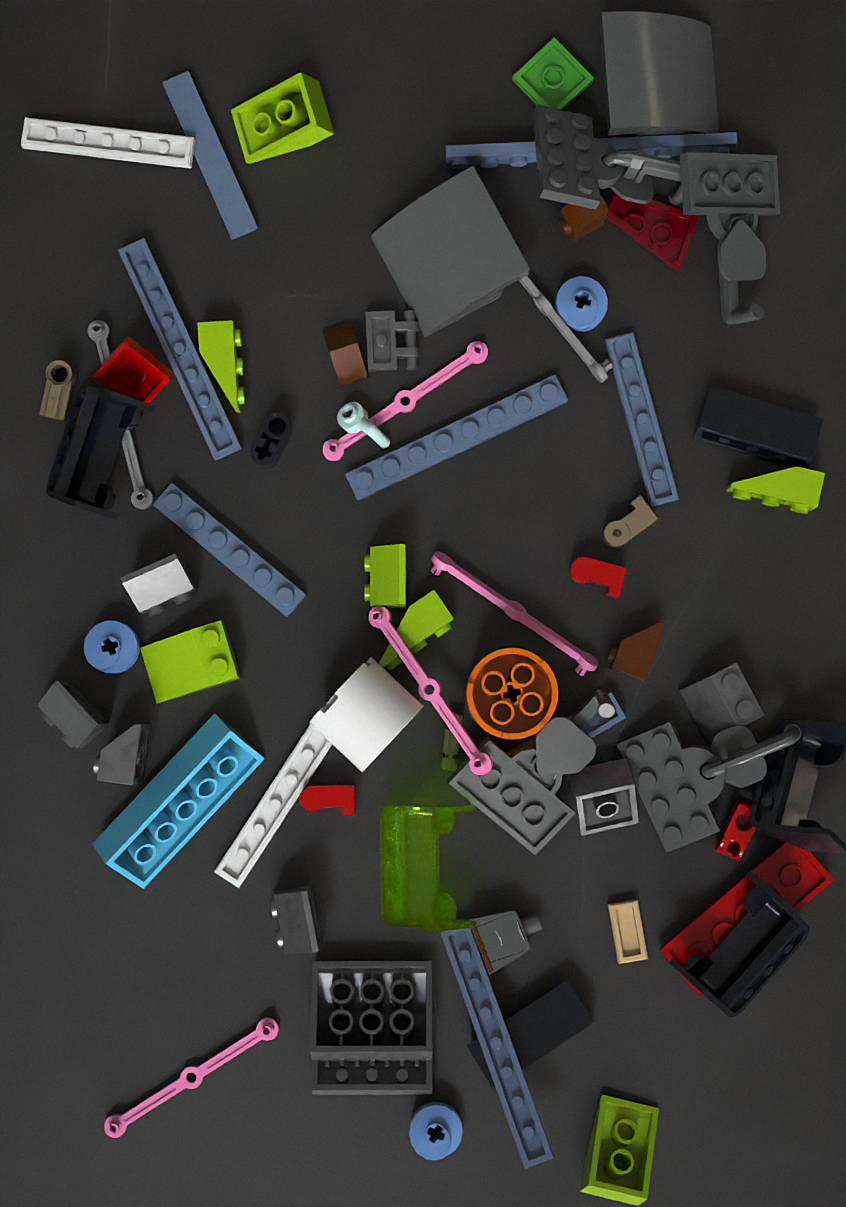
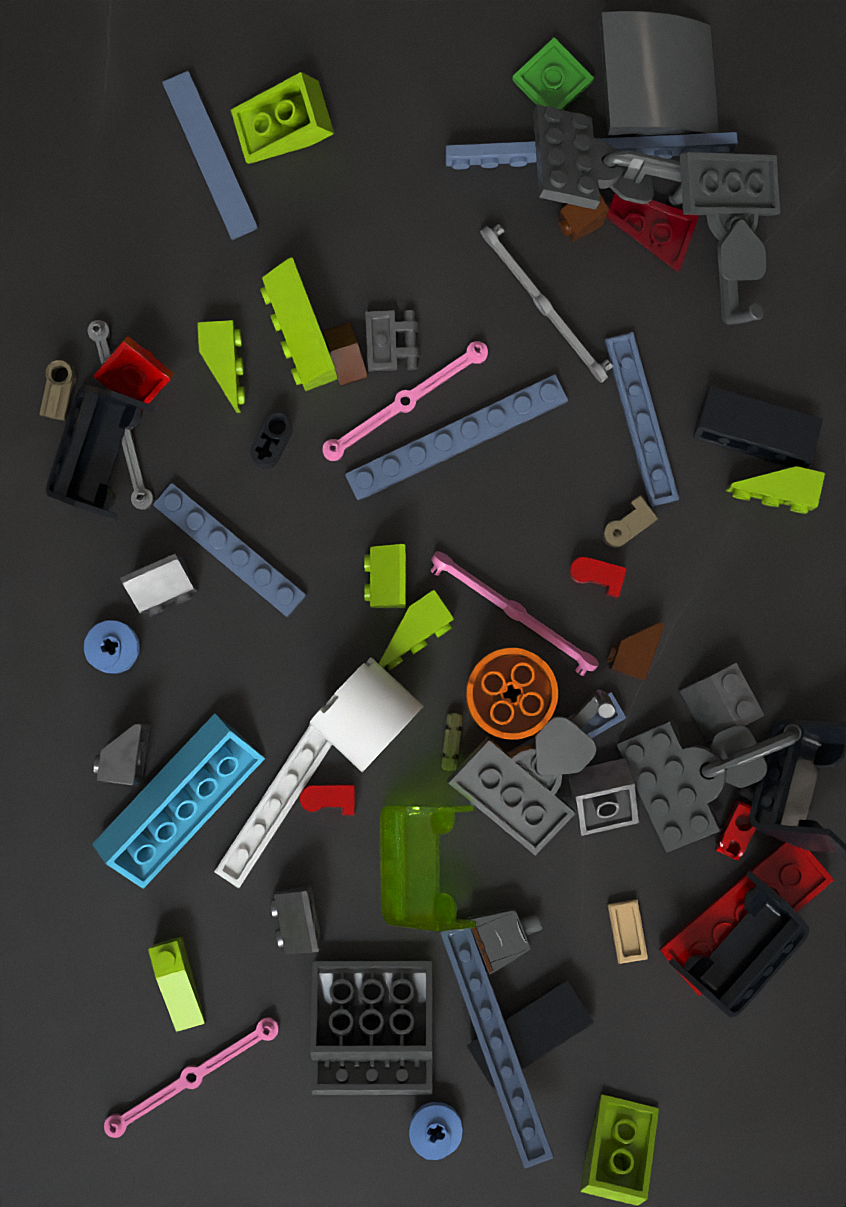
white tile [21,117,196,169] -> none
dark grey slope [38,680,109,749] -> none
sand blue plate [118,238,242,461] -> none
lime slope [140,620,242,704] -> none
light aqua plate [337,402,390,448] -> none
bright pink piece [369,606,493,775] -> none
dark grey slope [370,166,530,337] -> none
medium blue piece [555,276,608,332] -> none
none -> slope [148,936,206,1032]
none -> lime slope [260,257,338,391]

